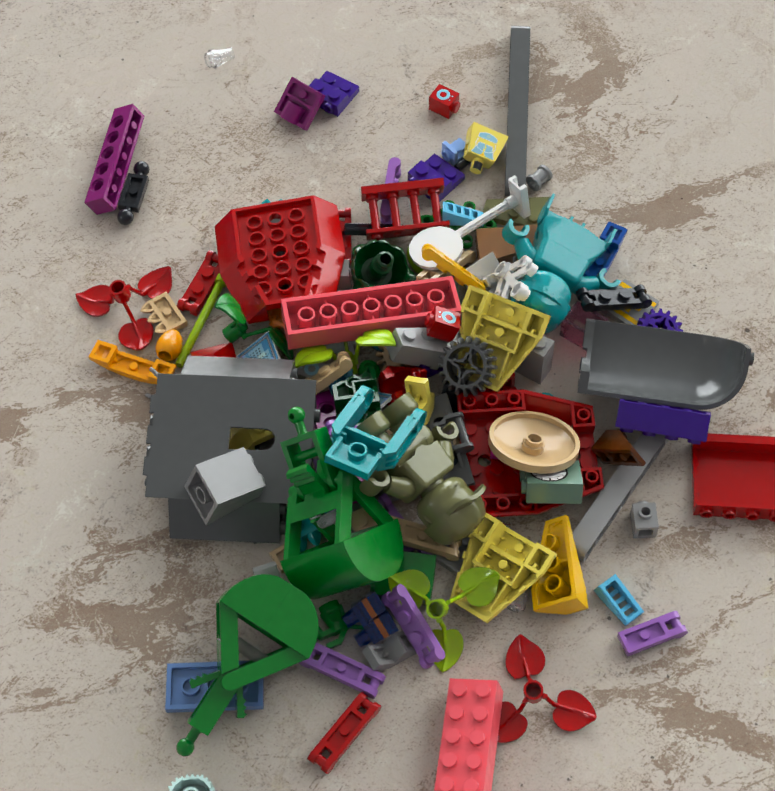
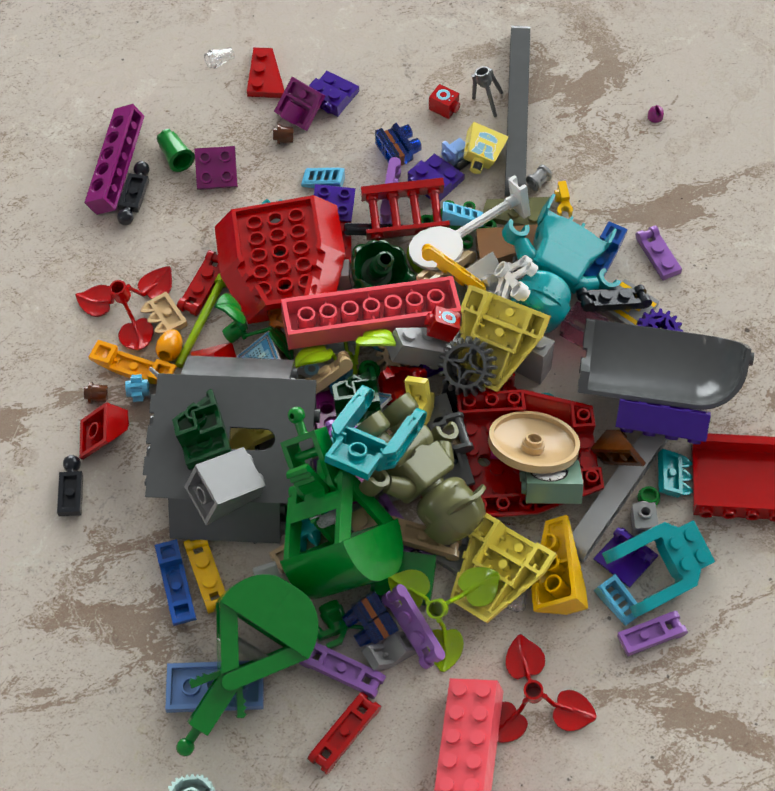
none -> black plate [57,455,83,517]
none -> red slope [79,402,129,460]
none -> reddish brown hose [84,382,108,404]
none -> medium azure gear [125,374,149,402]
none -> blue slope [154,539,197,626]
none -> green plant [156,129,195,172]
none -> dark green slope [172,389,232,470]
none -> yellow plate [183,539,225,614]
none -> magenta plate [194,146,238,190]
none -> red wing [247,47,285,98]
none -> reddish brown hose [273,124,294,145]
none -> medium azure slope [301,168,345,188]
none -> dark purple hinge [314,184,356,222]
none -> clear blue hips [375,122,422,166]
none -> dark grey plant [472,66,503,117]
none -> yellow plate [554,181,573,217]
none -> dark purple hinge [593,527,659,588]
none -> teal plate [602,520,716,618]
none -> medium lavender plate [636,225,682,281]
none -> green plate [637,486,660,506]
none -> magenta hinge [647,105,664,123]
none -> teal plate [658,449,693,498]

